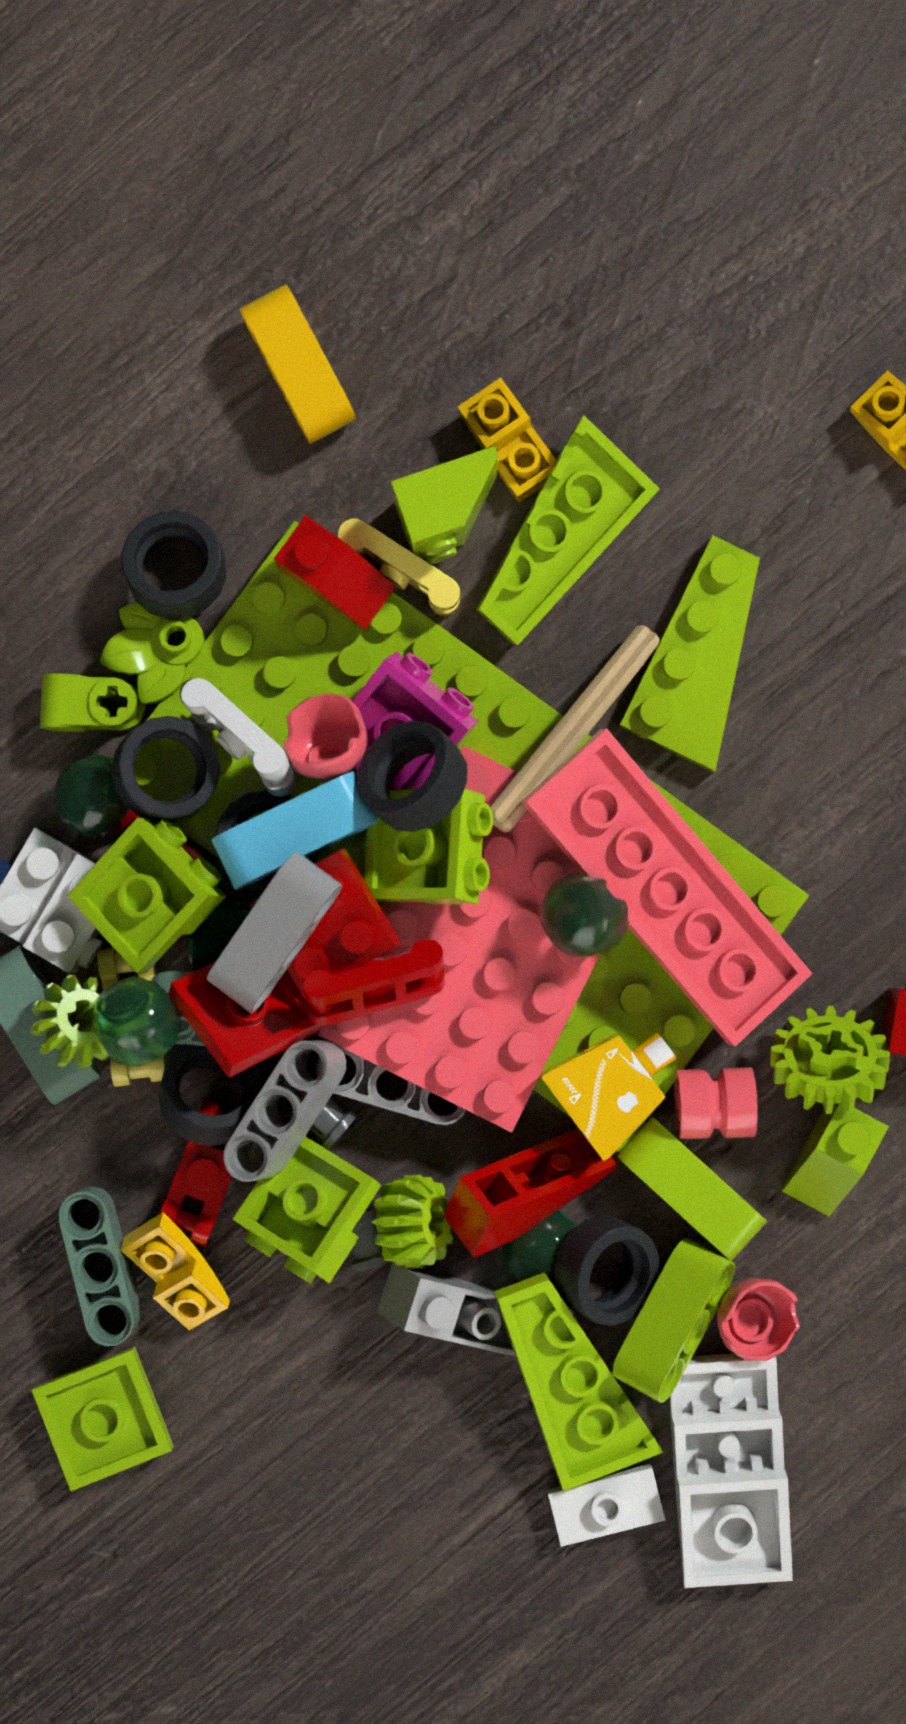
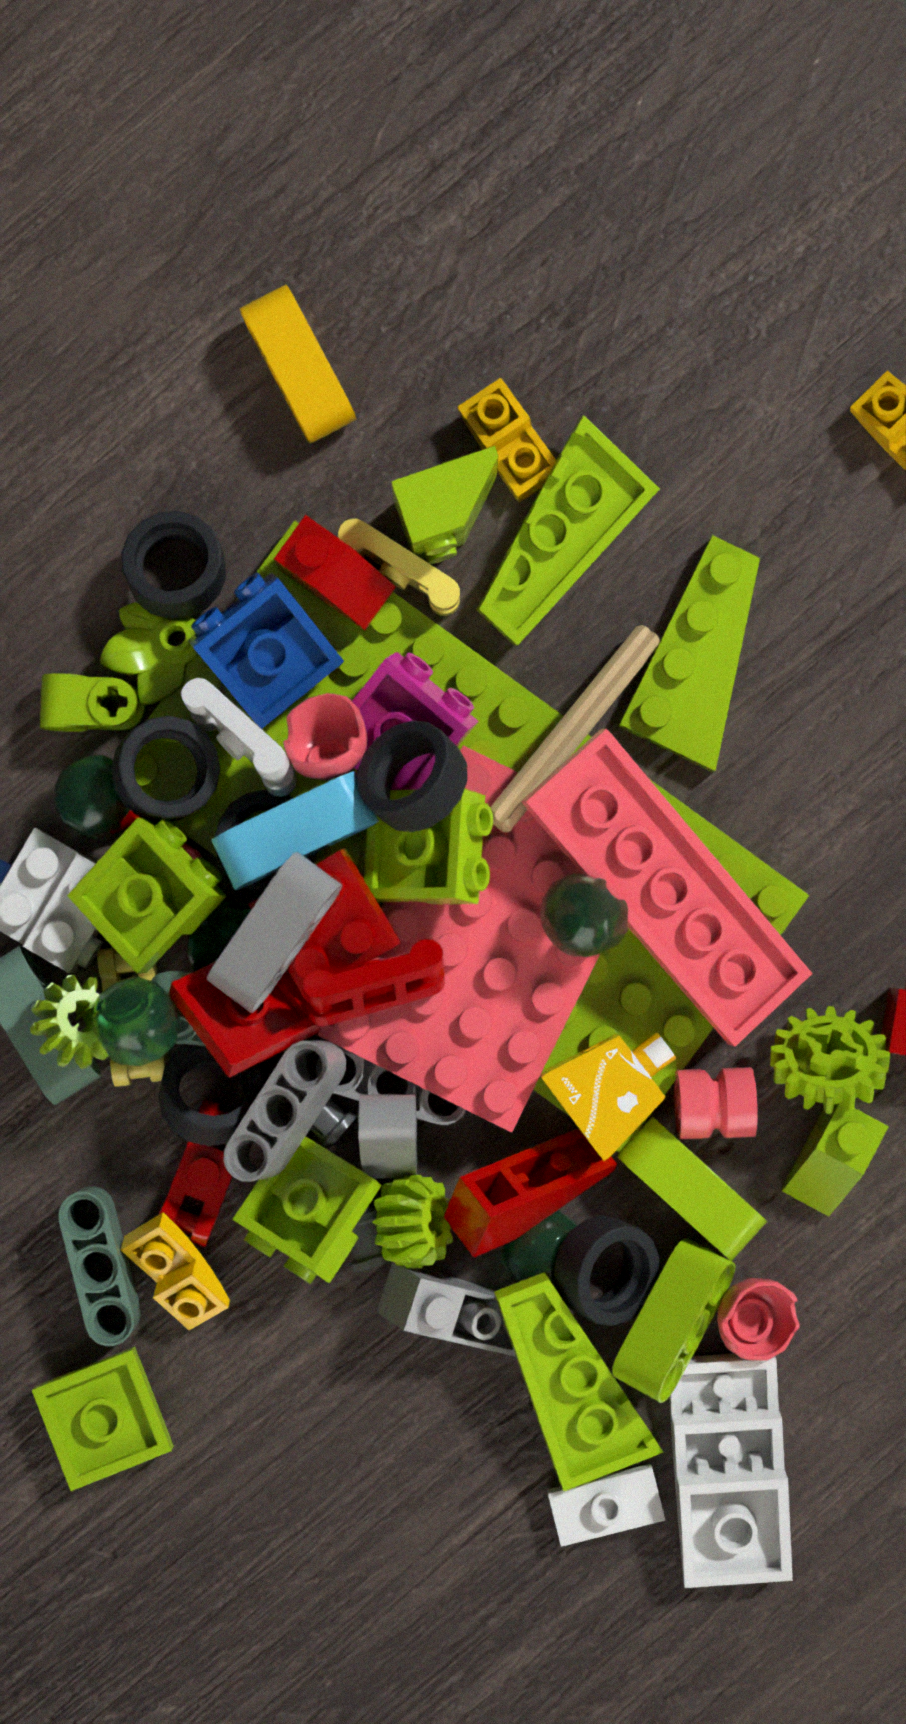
none -> blue plate [188,572,344,729]
none -> light grey beam [359,1094,417,1179]

